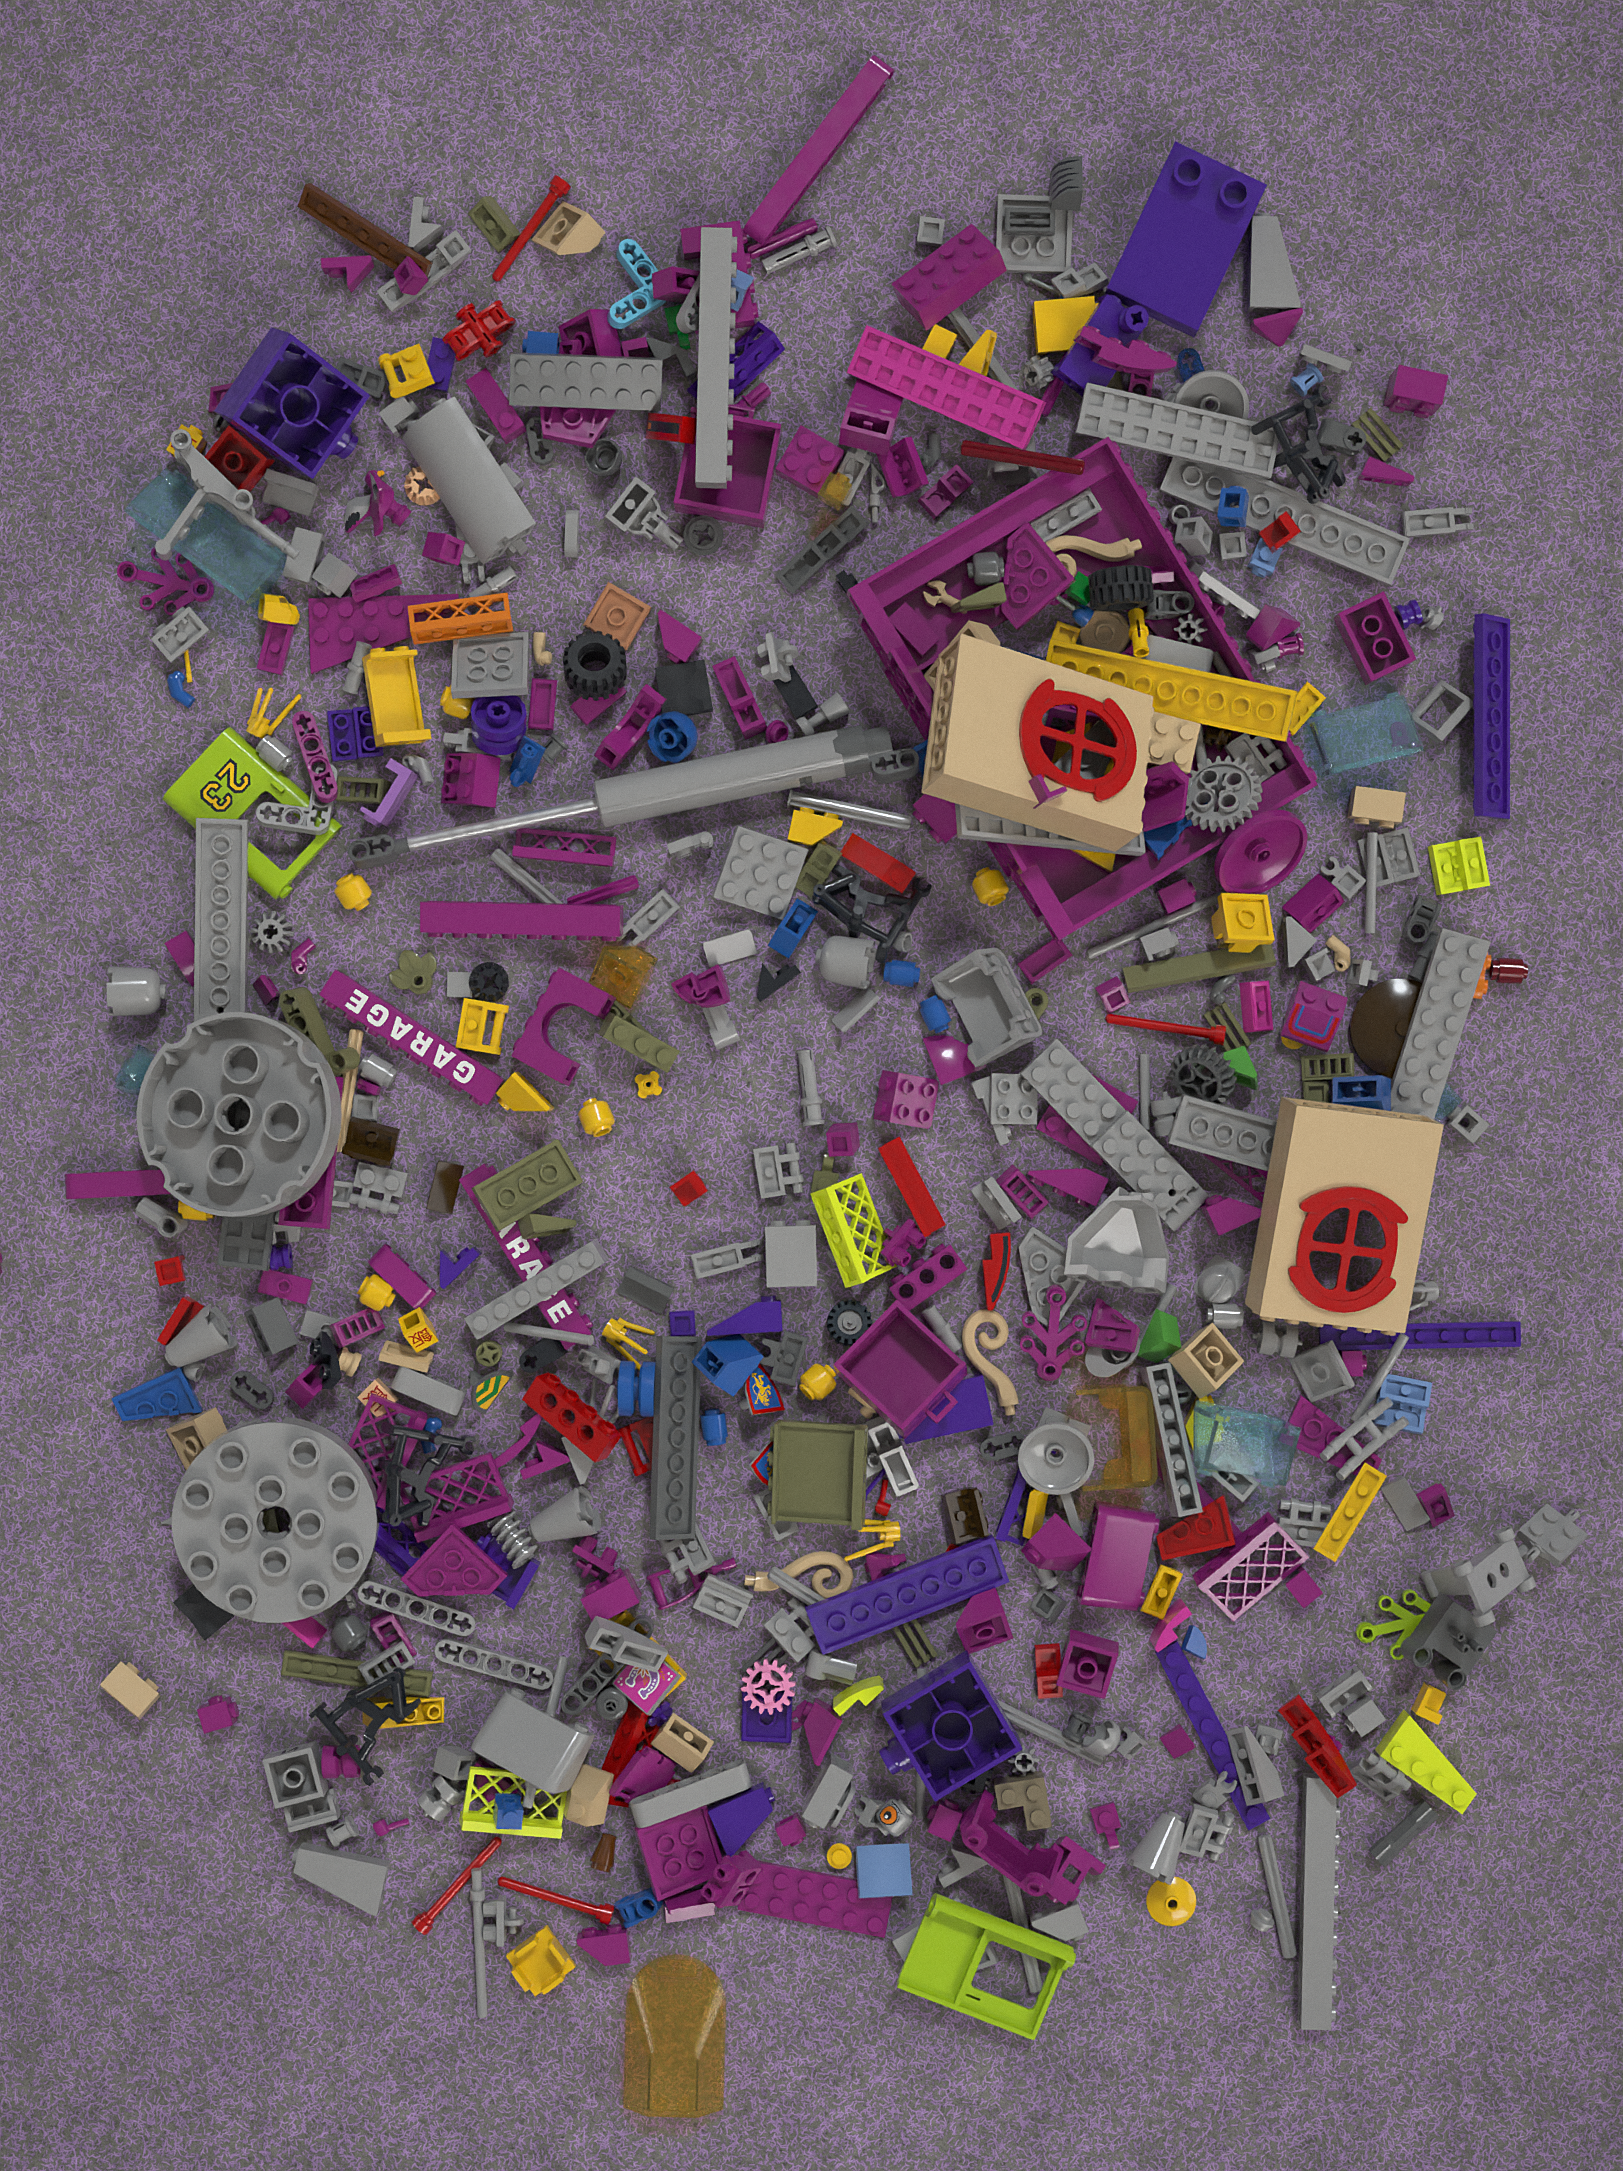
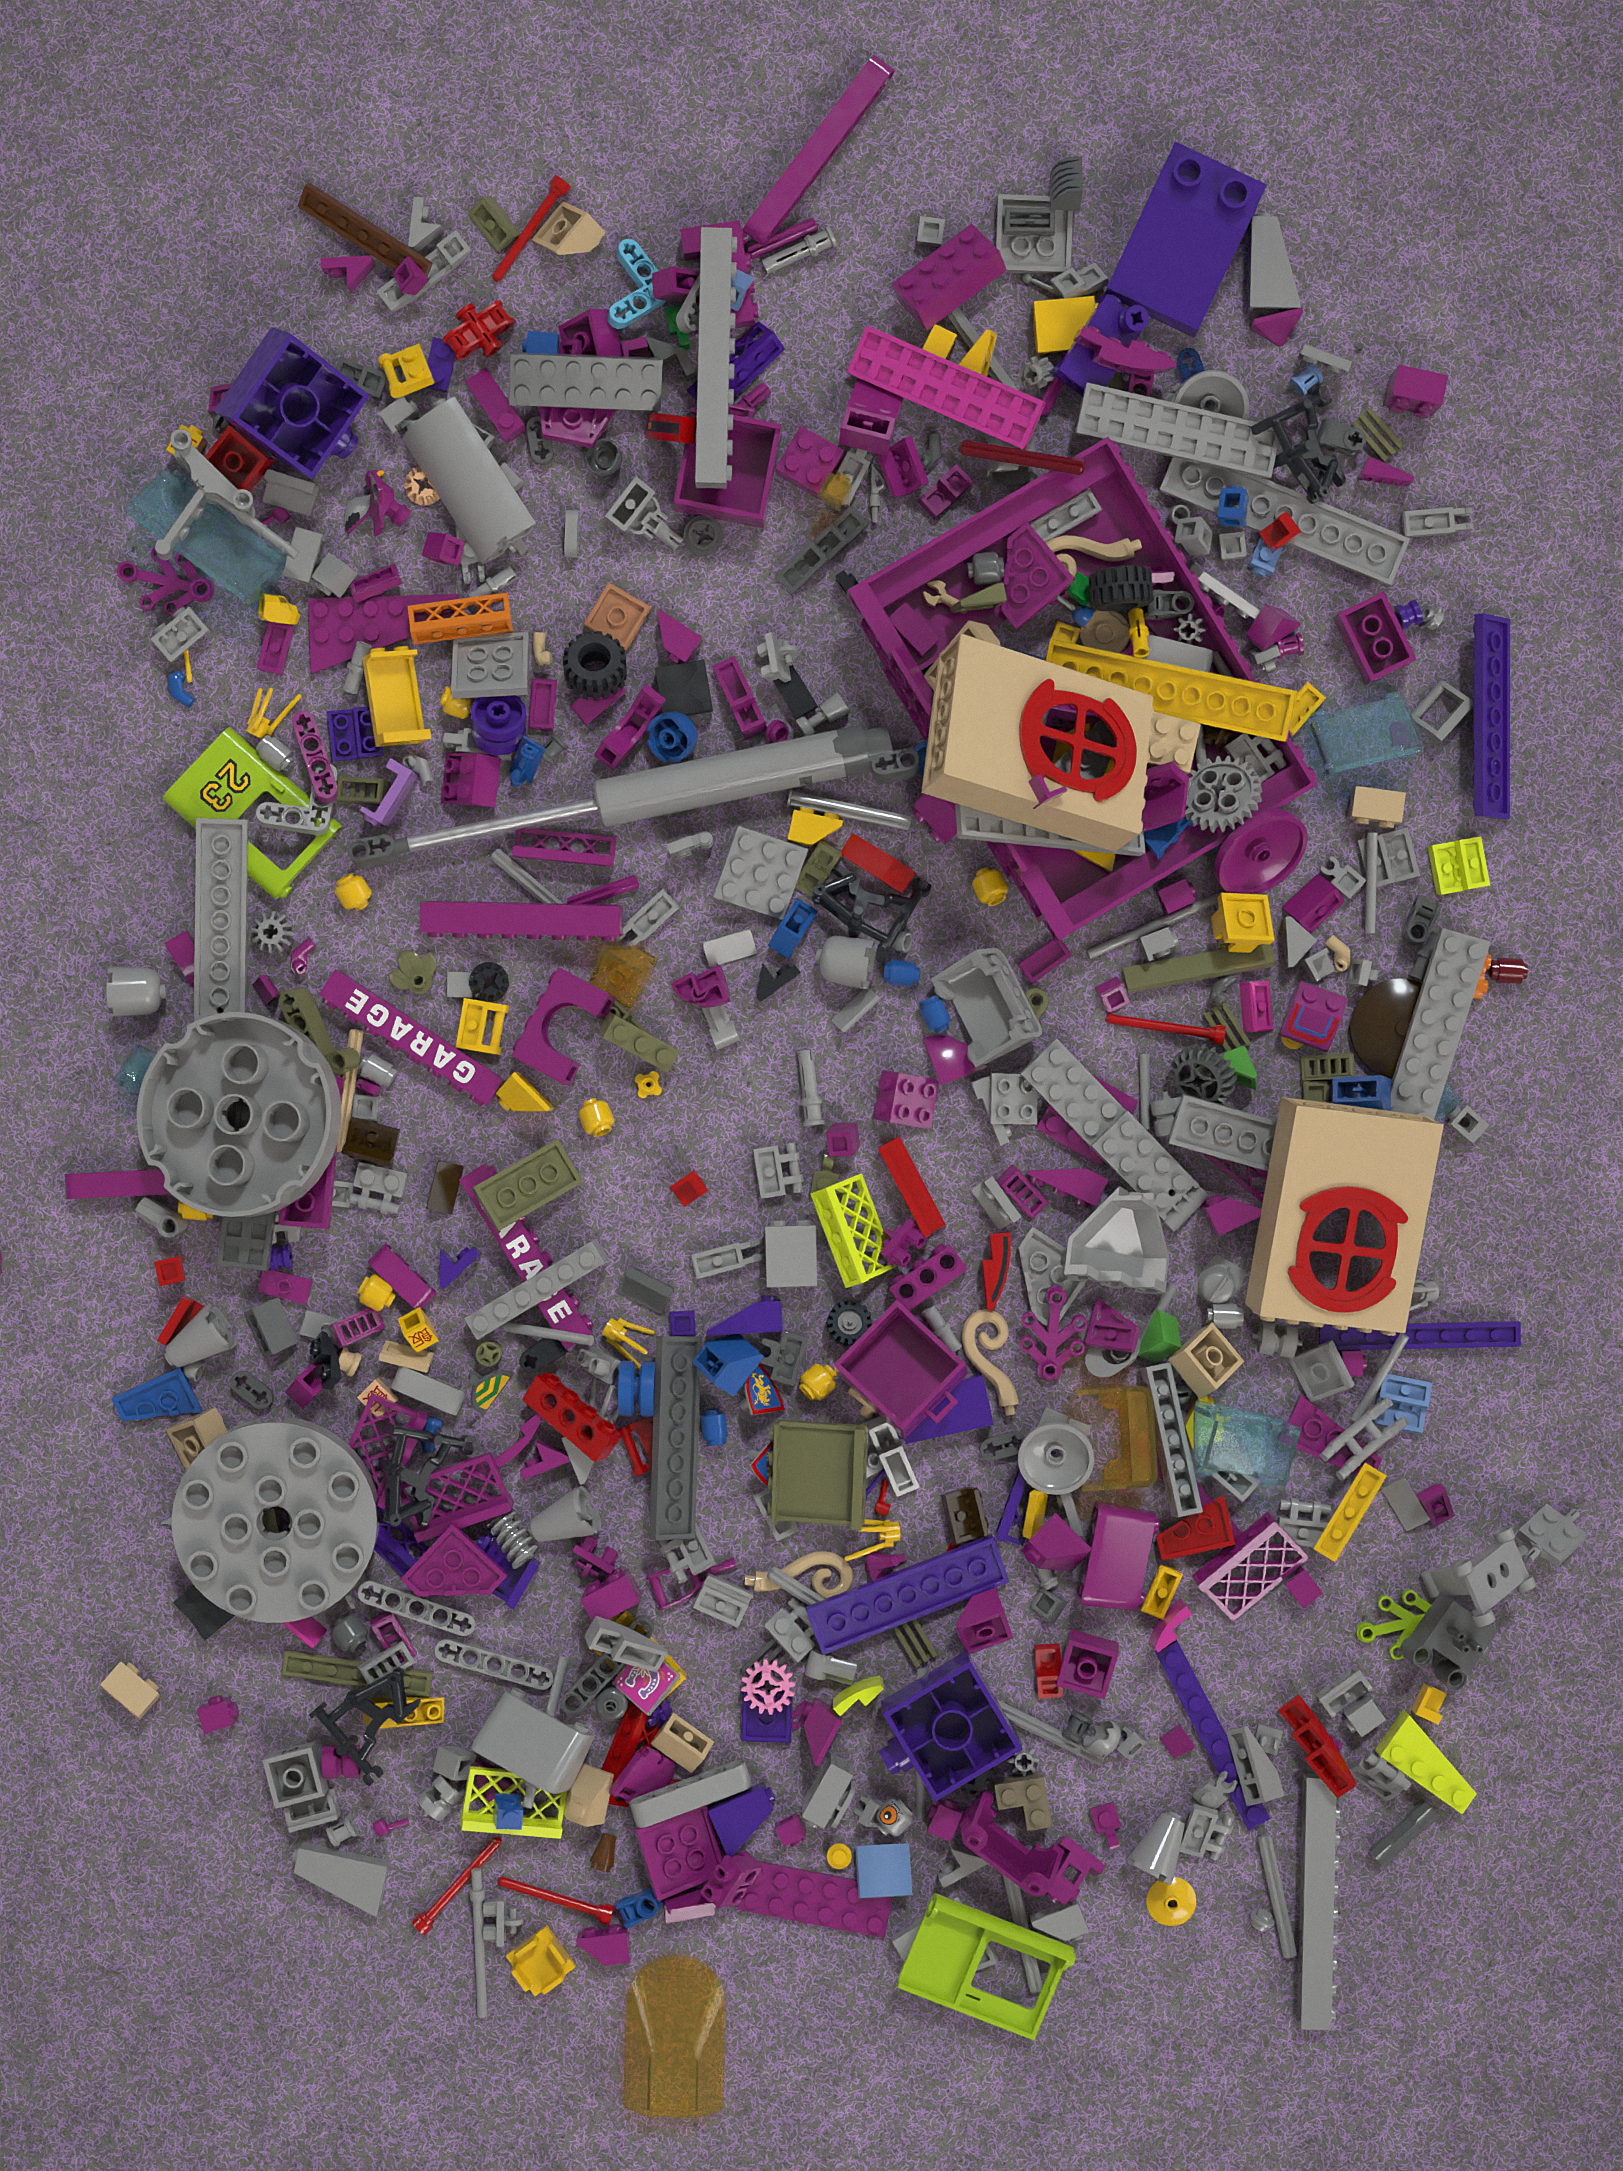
olive slope [518,1214,577,1240] -> none
tile [1181,1625,1207,1659] -> none

